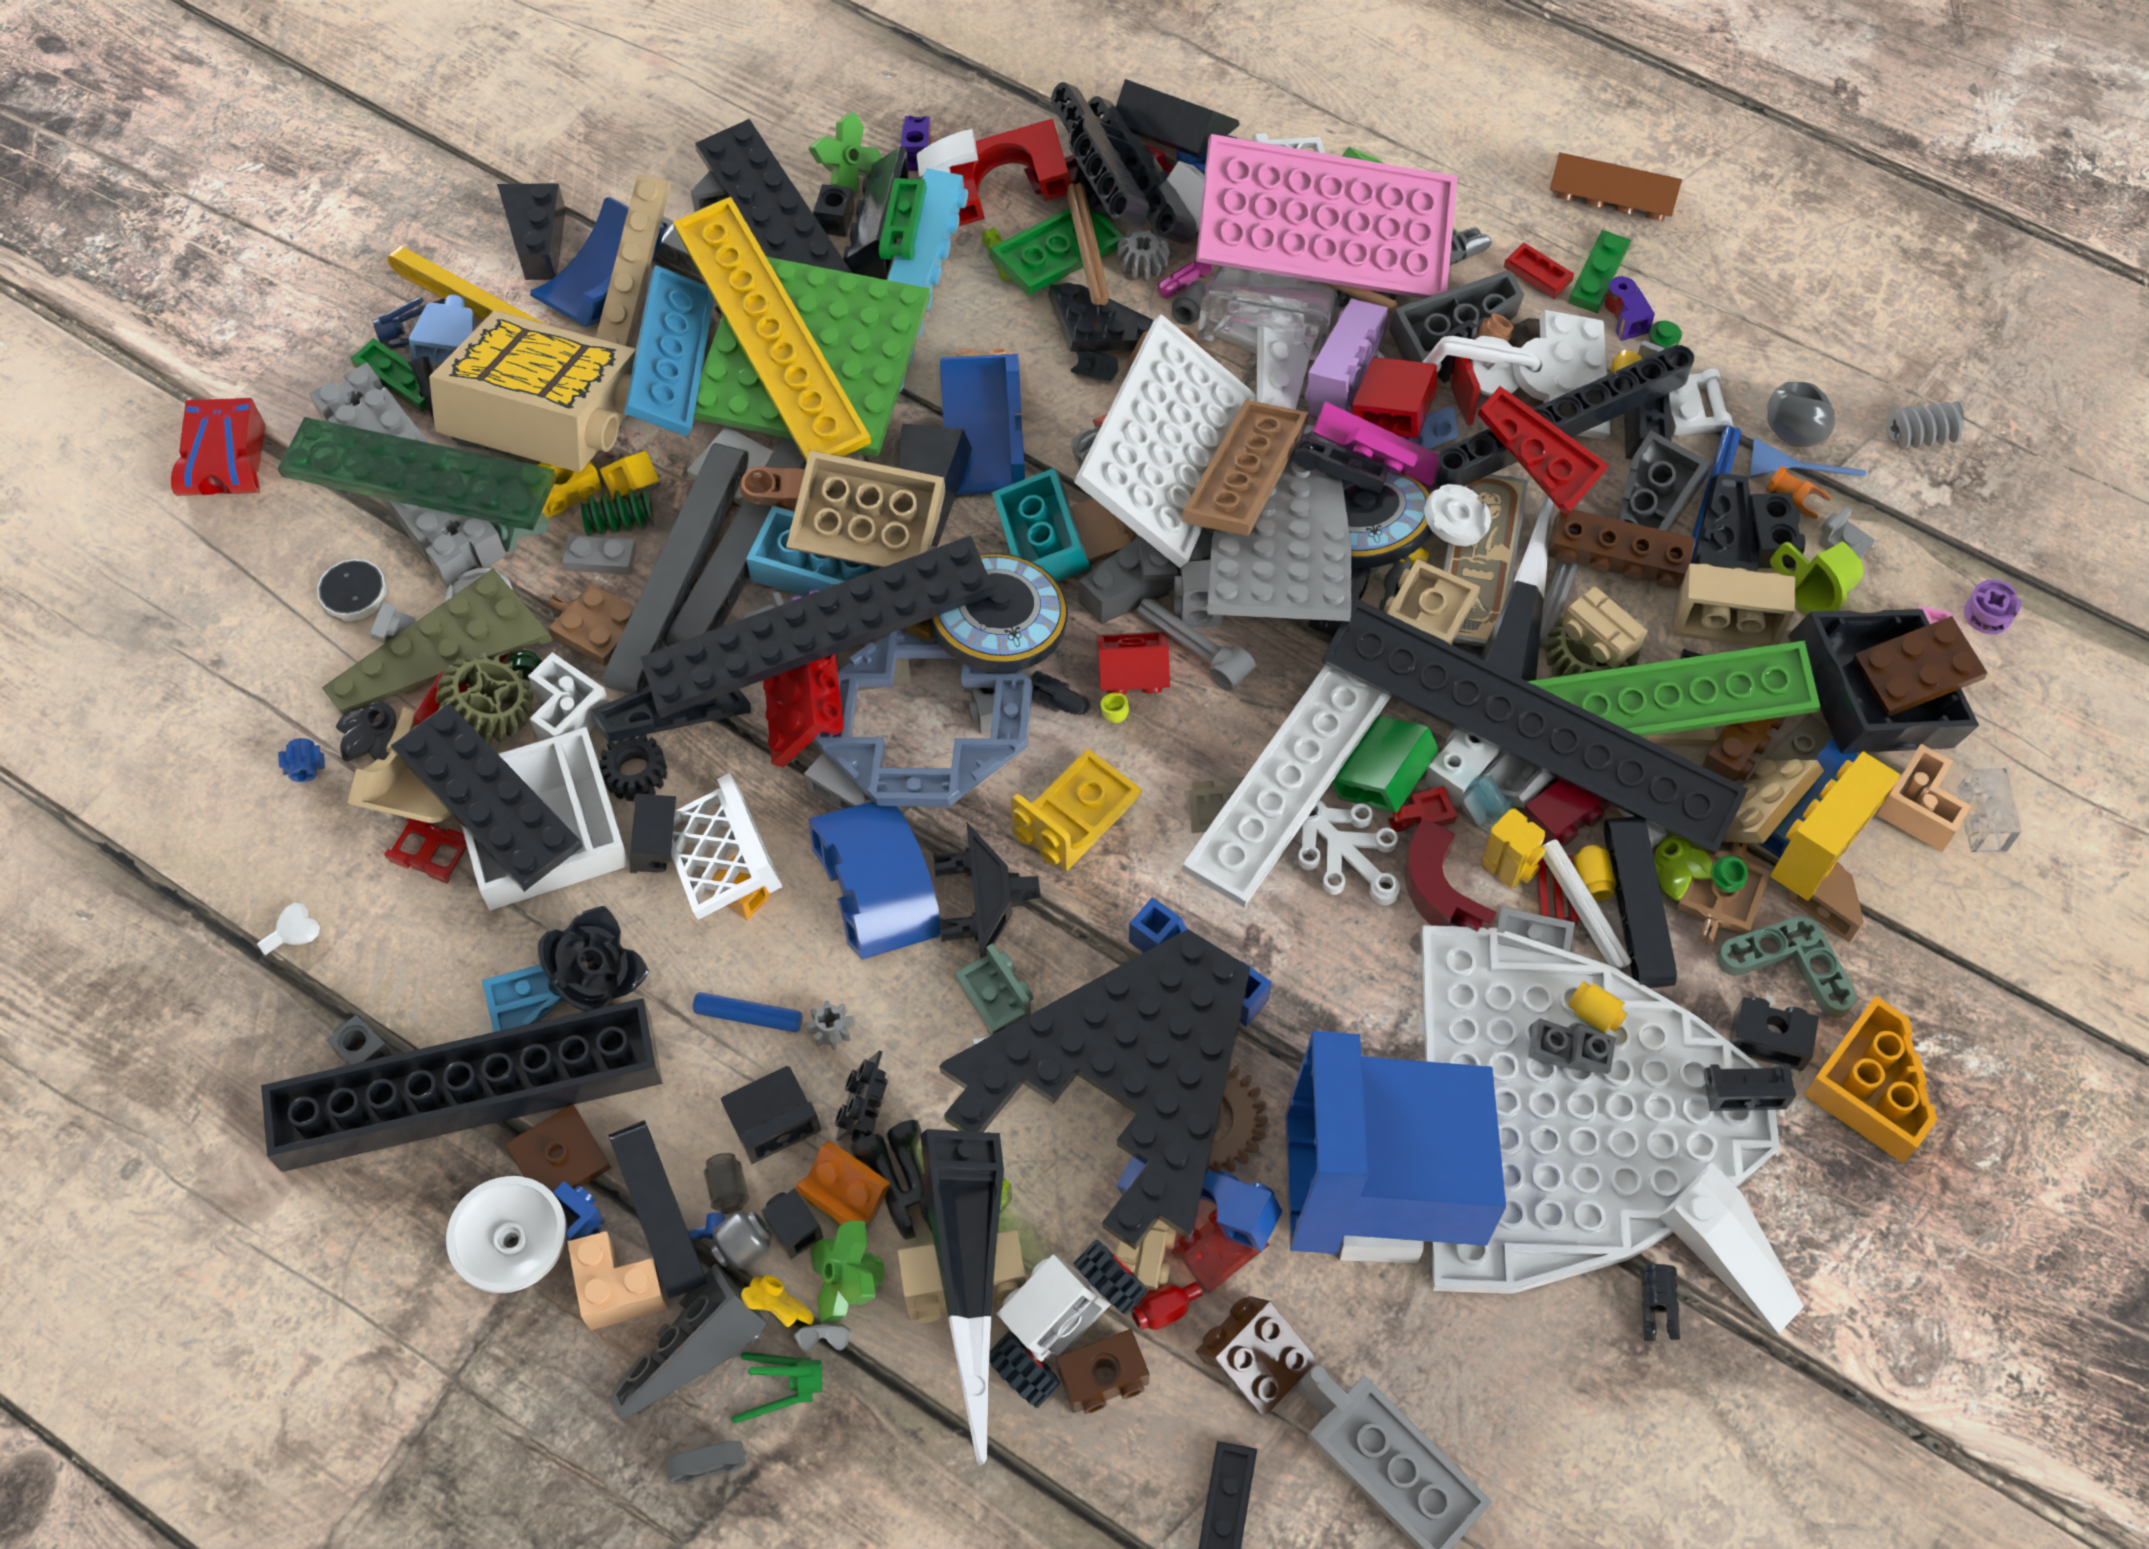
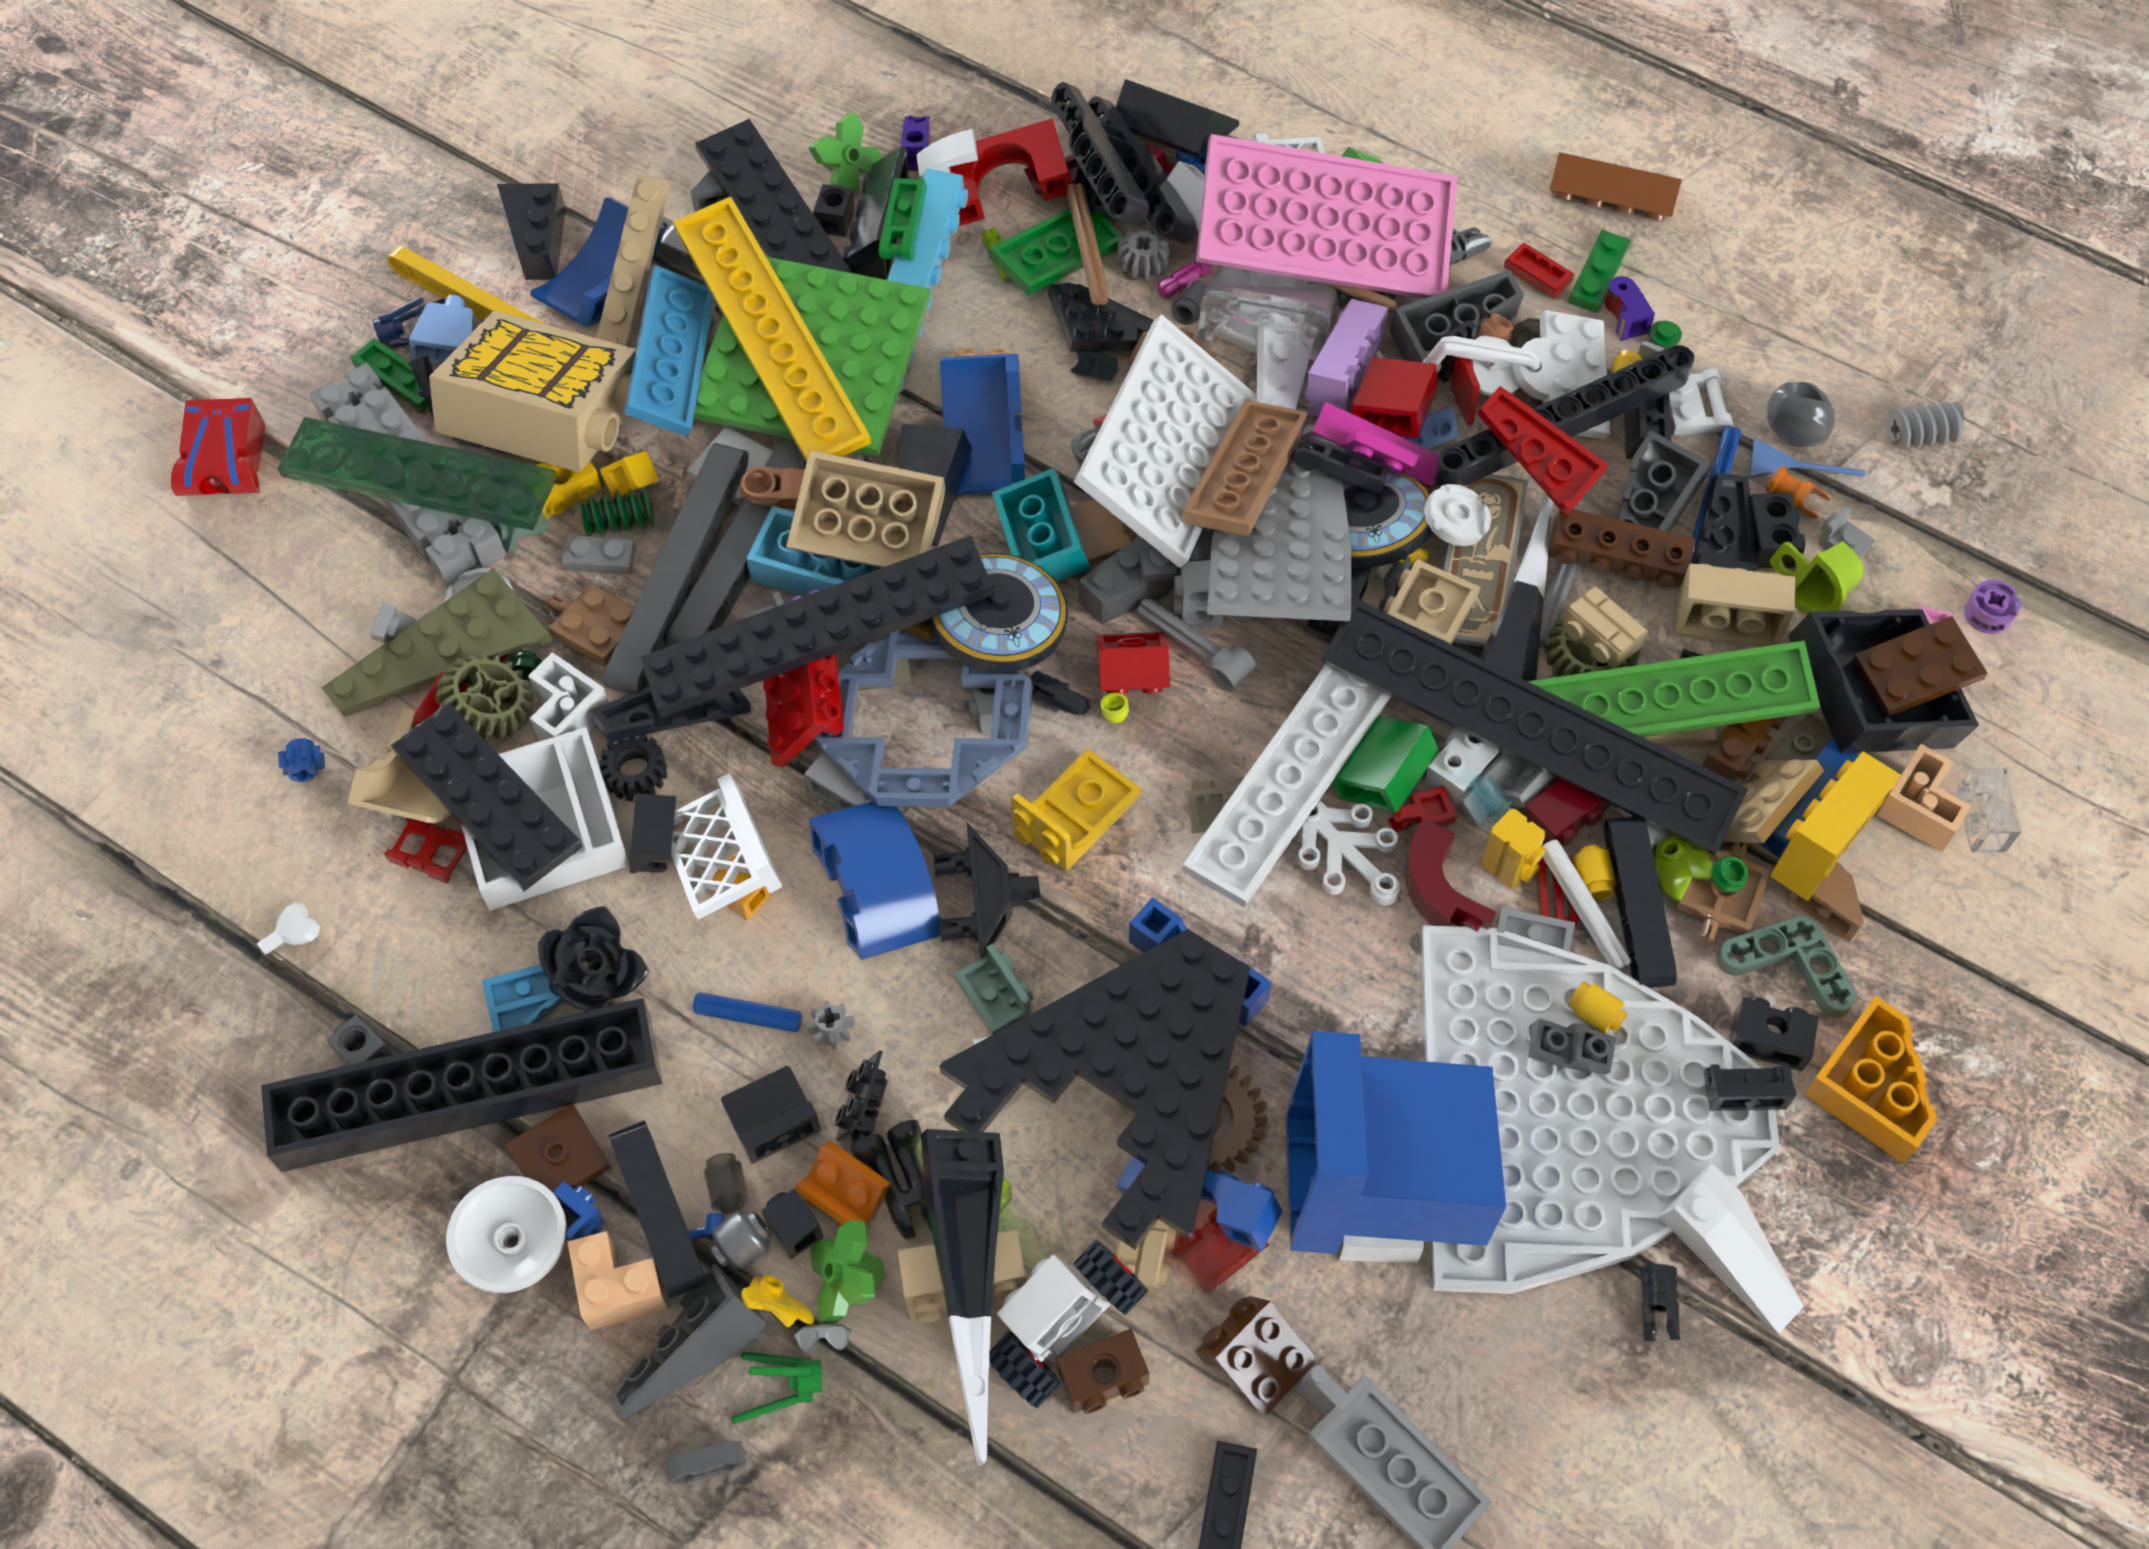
black tile [317,559,388,622] -> none
black plate [336,702,396,762] -> none
red plant [1130,1281,1203,1331] -> none

